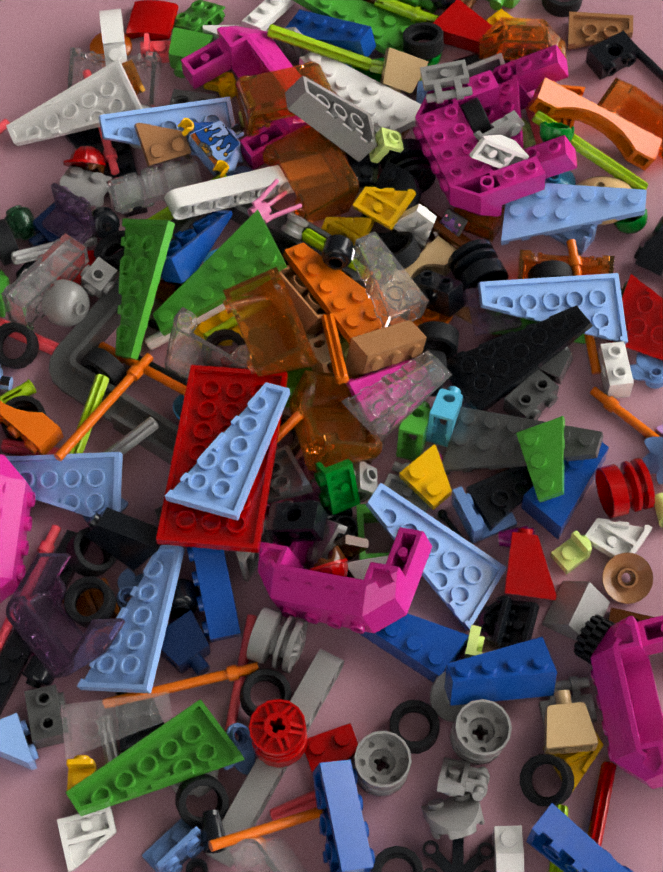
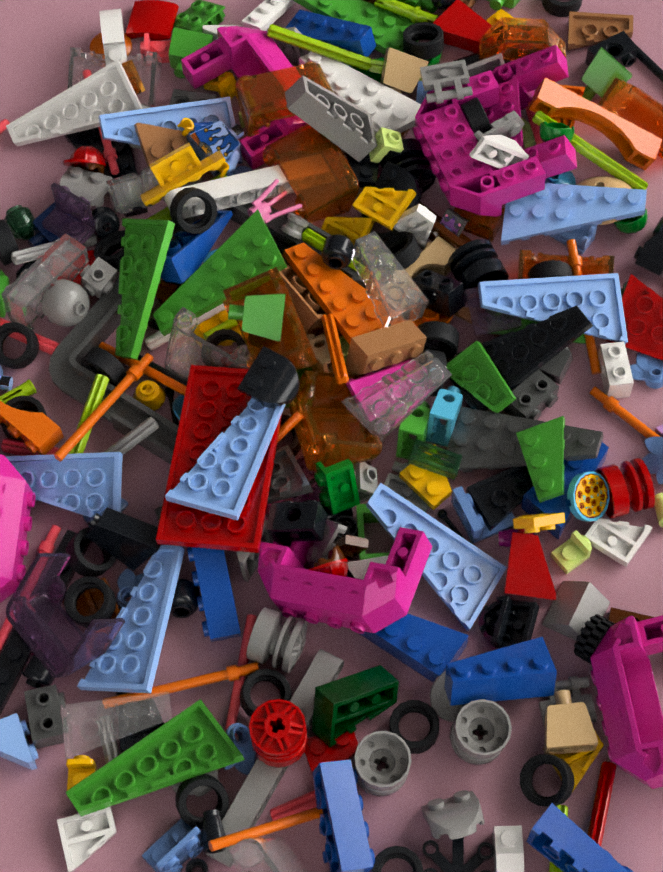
dark blue torso [160,610,211,676] -> none
light grey plate [437,757,490,801] -> none
yellowish green bracket [464,625,485,659] -> none
medium nougat dish [602,553,653,604] -> none
none -> yellow cone [133,380,166,411]
none -> yellow bracket [140,142,226,206]
none -> black hinge [165,387,179,426]
none -> black tyre [170,187,217,234]
none -> bright green torso [228,293,286,341]
none -> black slope [238,346,300,408]
none -> dark green wedge [312,665,399,748]
none -> clear green tile [408,439,462,480]
none -> bright green wing [446,341,516,413]
none -> yellow wing [513,512,565,533]
none -> tile [567,471,610,522]
none -> bright green torso [581,47,632,101]

